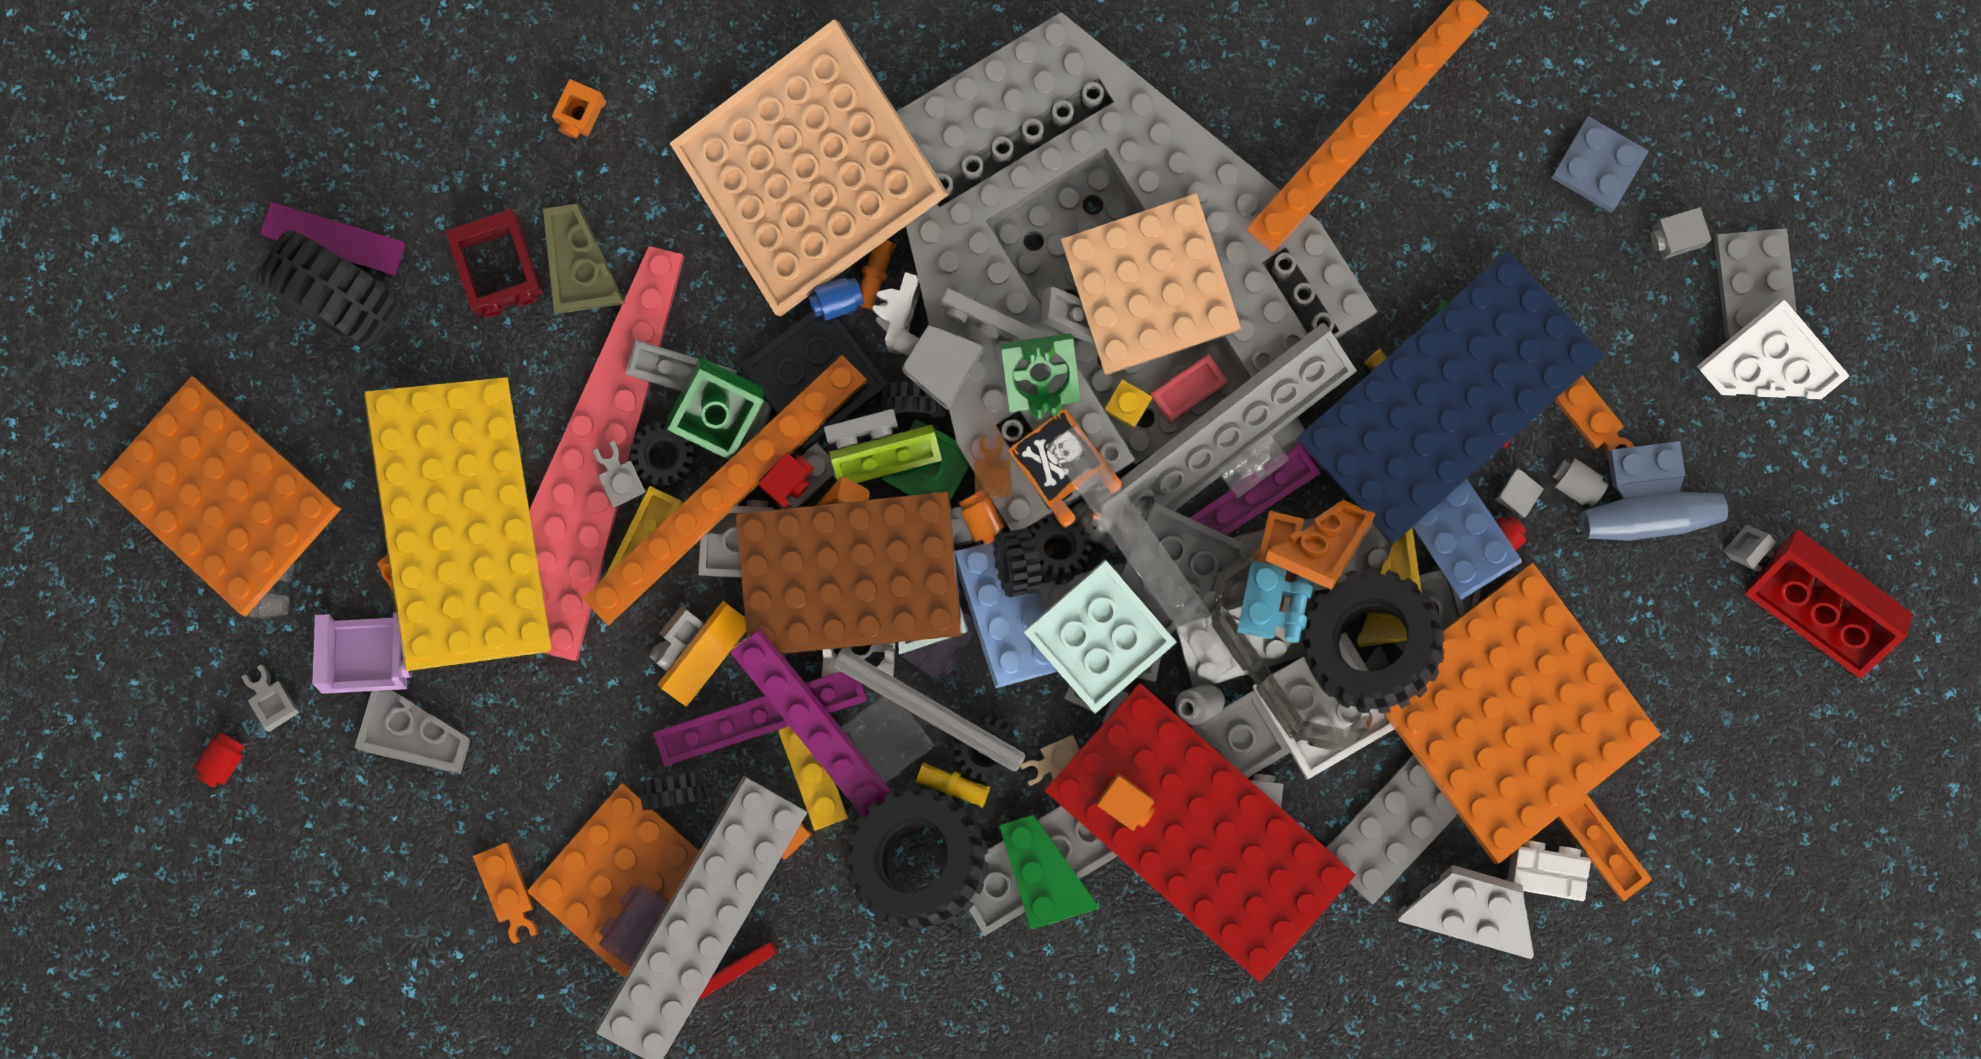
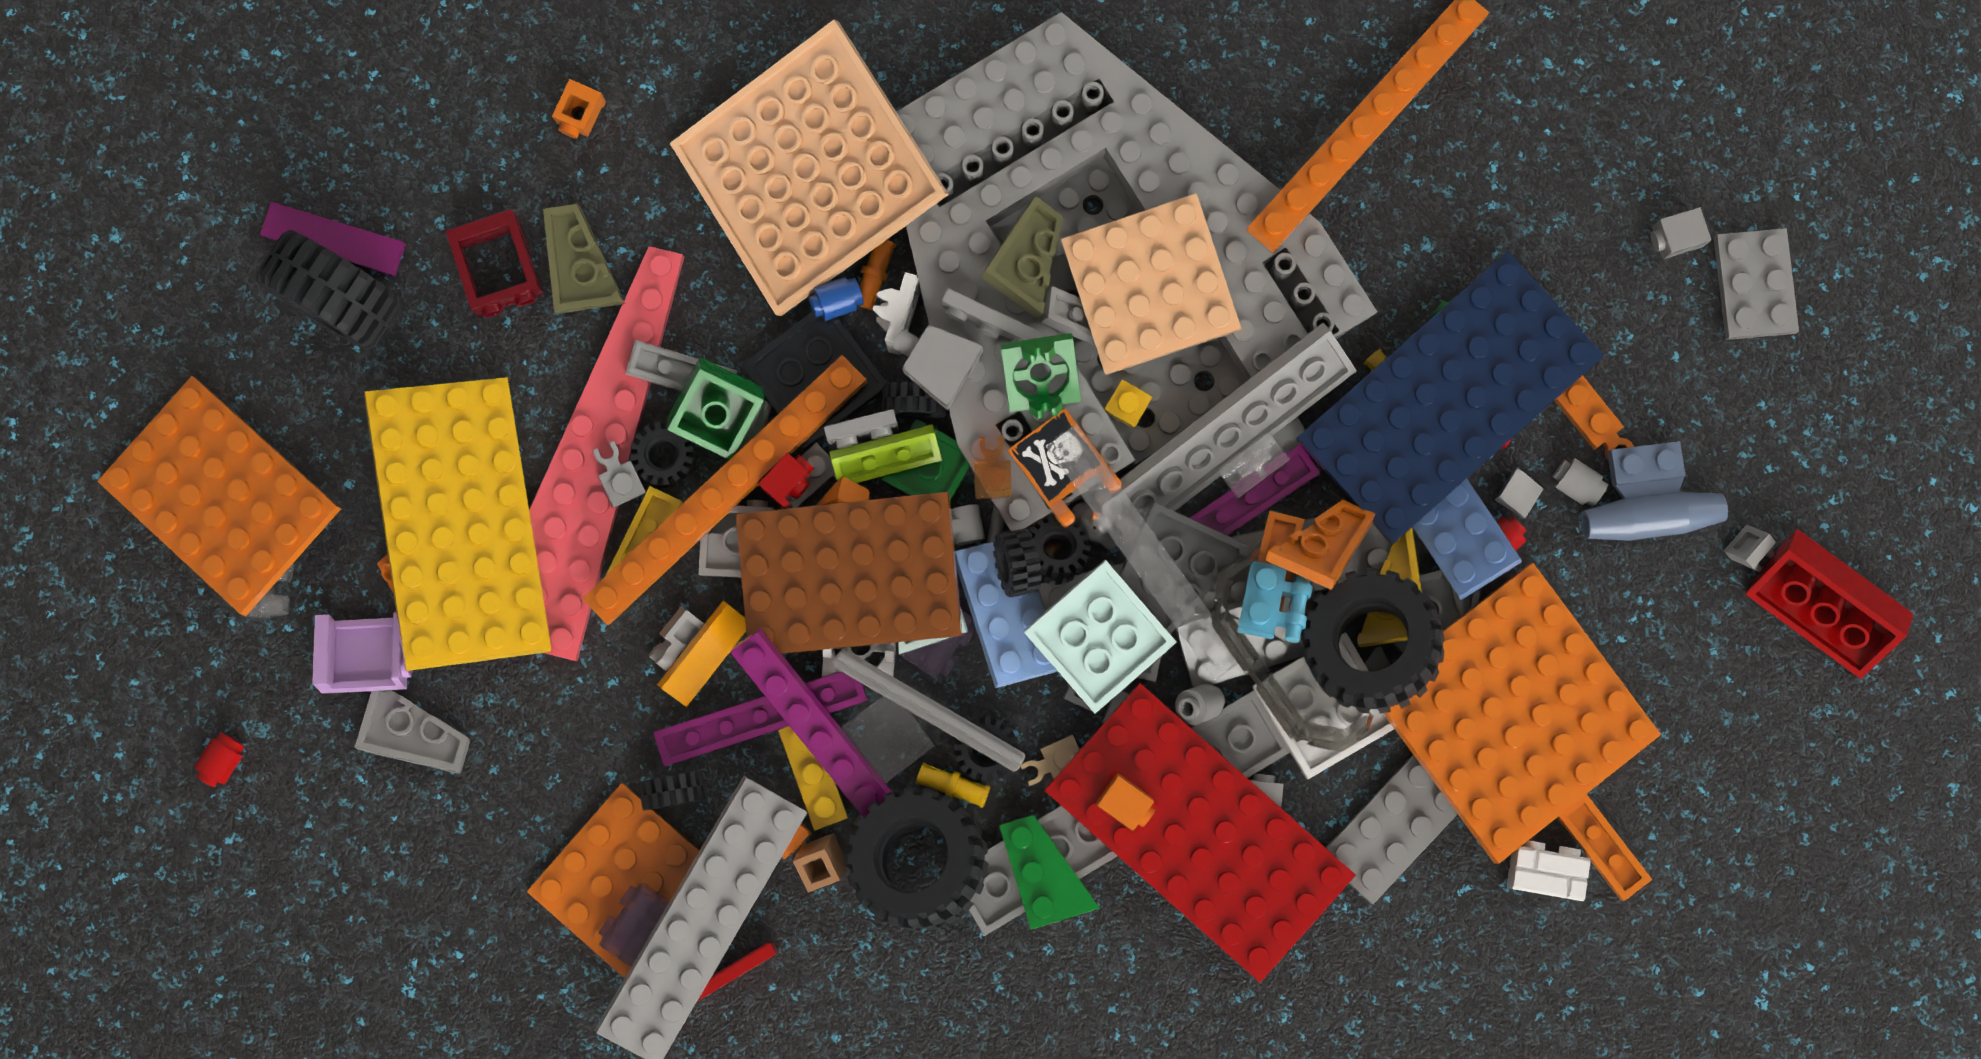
light grey plate [242,664,300,732] -> none
orange plate [473,842,538,944] -> none
orange brick [959,489,1007,545] -> none
coral tile [1150,354,1229,423] -> none
wing [1398,865,1534,959] -> none
sand blue plate [1551,116,1649,213] -> none
white plate [1697,297,1849,399] -> none
none -> medium nougat brick [793,833,847,893]
none -> olive wing [980,196,1064,319]

